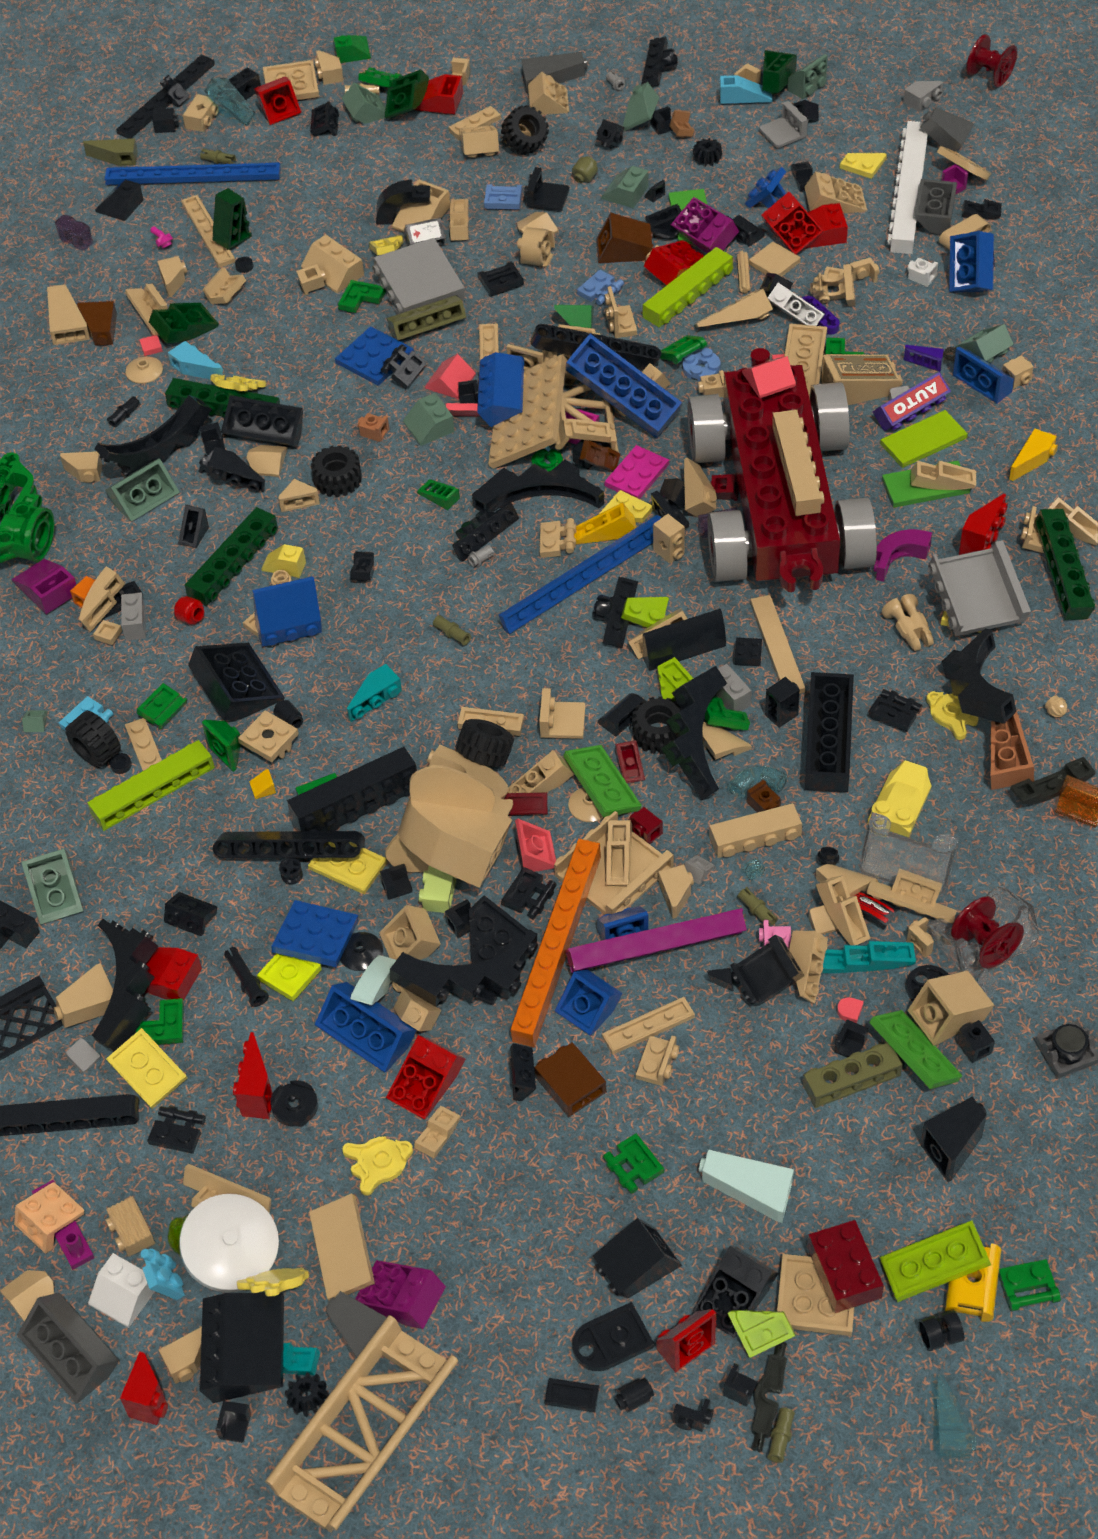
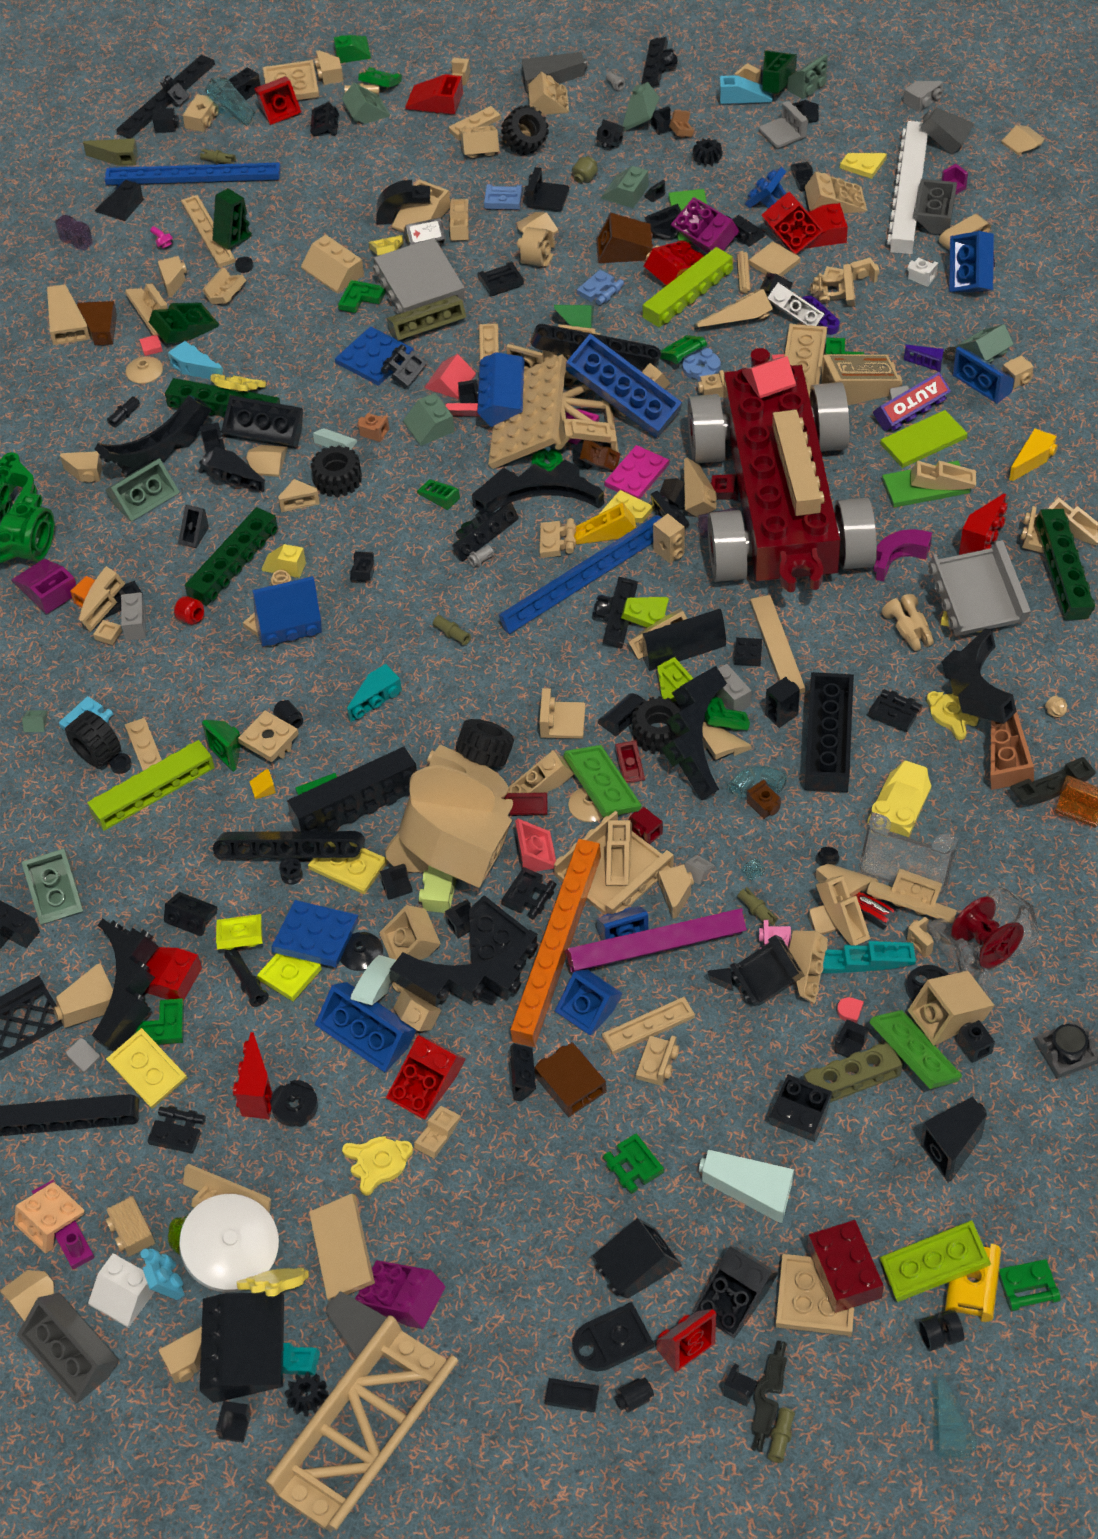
red slope [120,1351,168,1425] -> none
green plate [137,683,187,730] -> none
black slope [188,643,285,721] -> none
tan brick [296,264,327,295] -> none
dark green slope [384,70,429,119] -> none
tan plate [457,707,524,736] -> none
tan bracket [604,286,637,338] -> none
black bracket [673,1399,714,1432] -> none
tan brick [709,803,802,858] -> none
lime wing [728,1310,796,1358] -> none
tan tile [937,146,991,180] -> none
black slope [961,199,1002,220] -> none
dark red piece [966,34,1018,87] -> none
none -> neon yellow plate [216,914,263,950]
none -> light aqua slope [313,428,357,450]
none -> black slope [769,1074,832,1142]
none -> tan slope [1002,125,1044,155]

